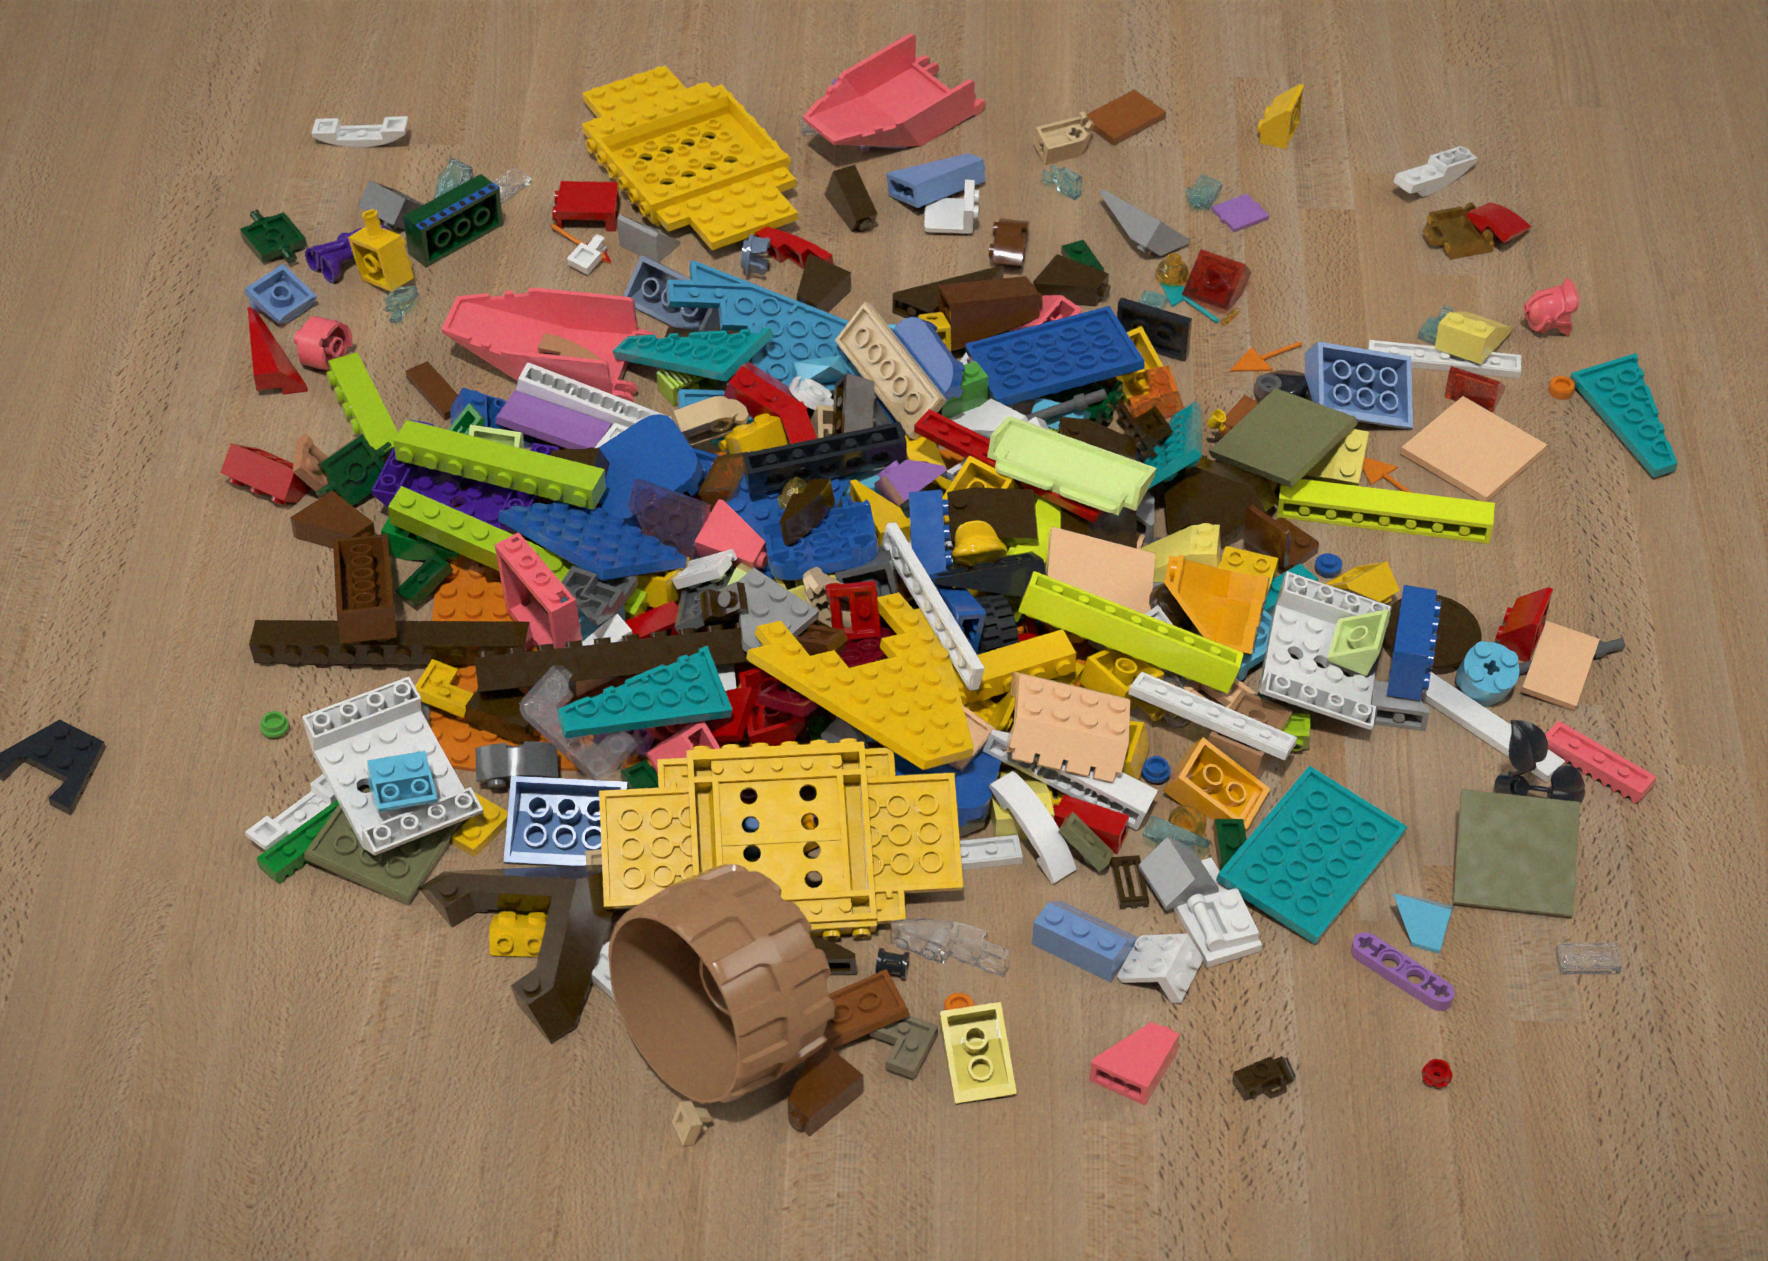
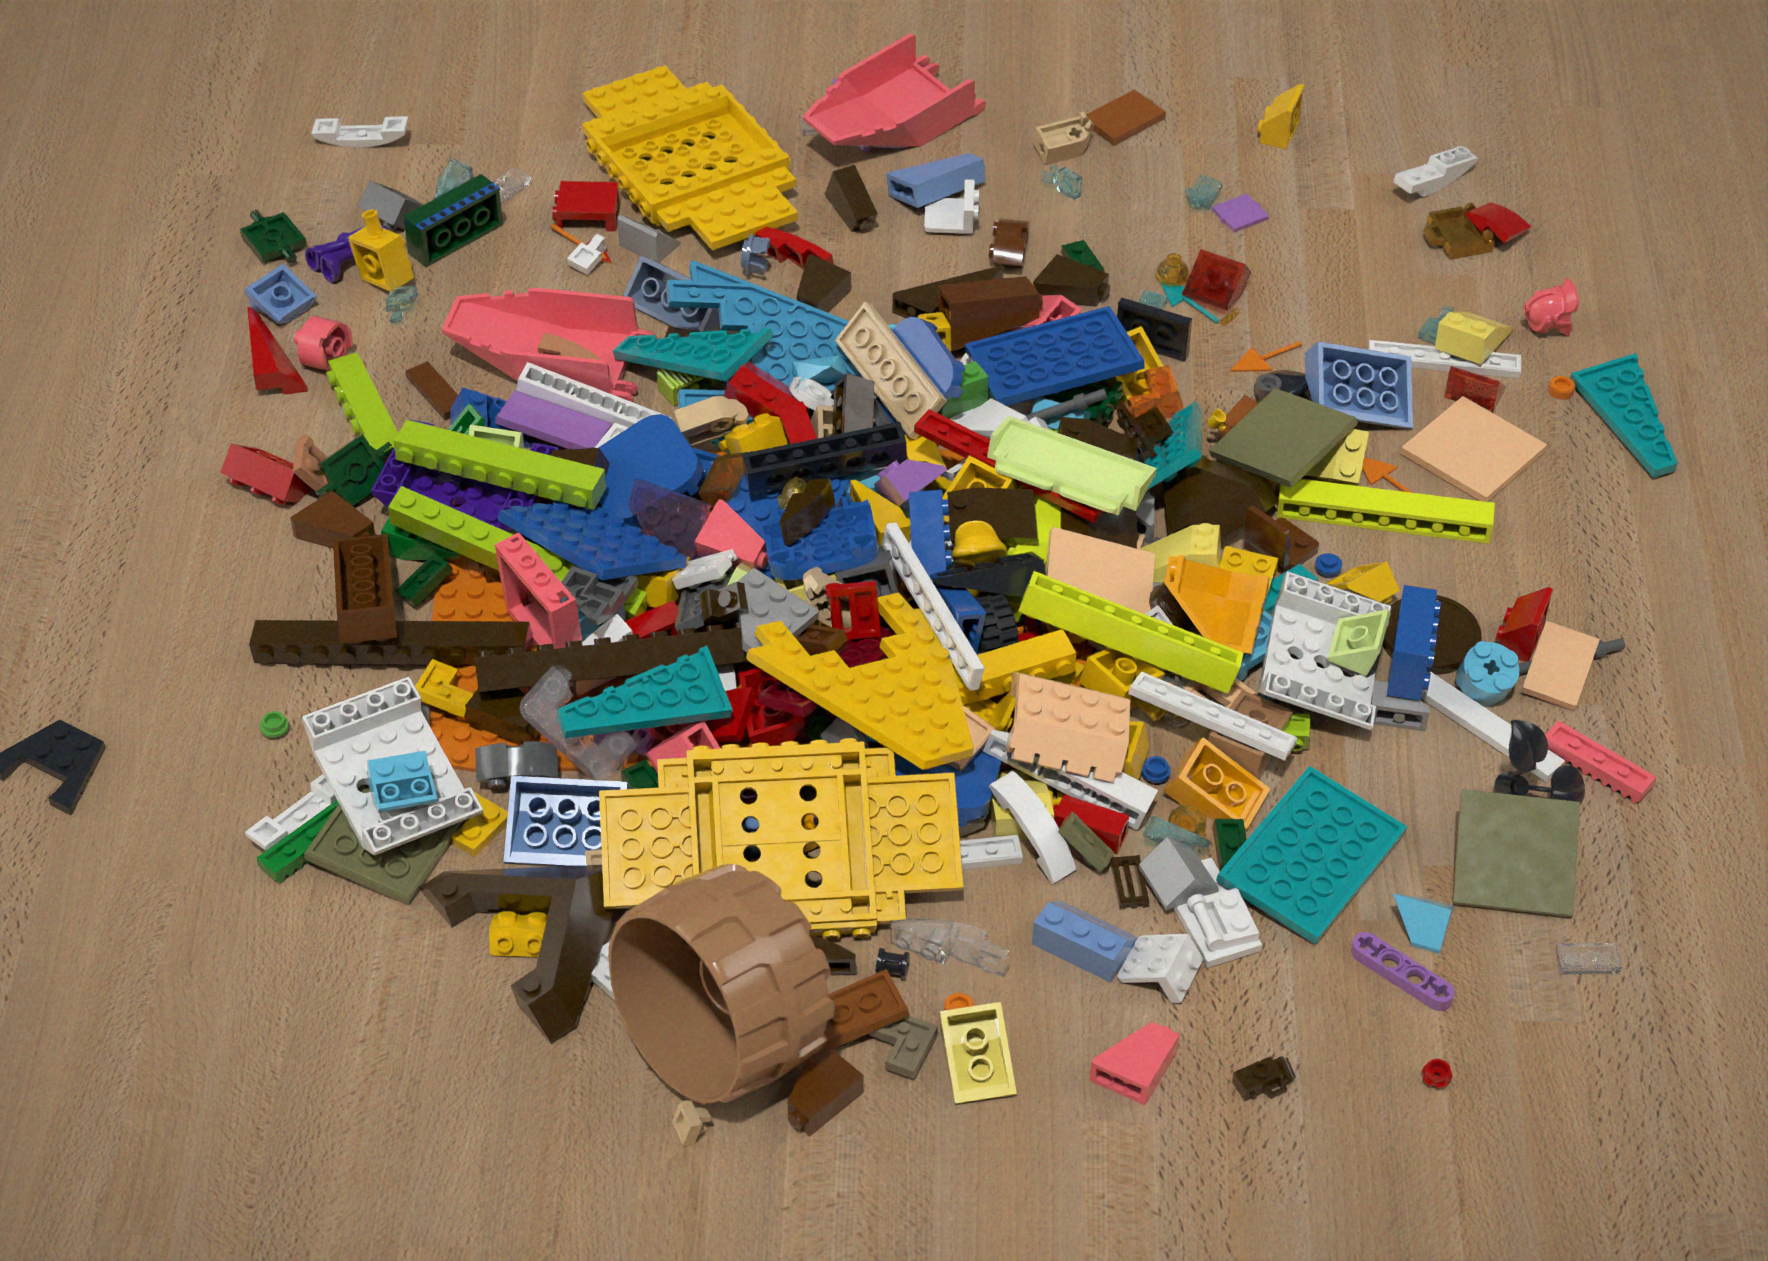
light grey wedge [1099,189,1190,256] -> none

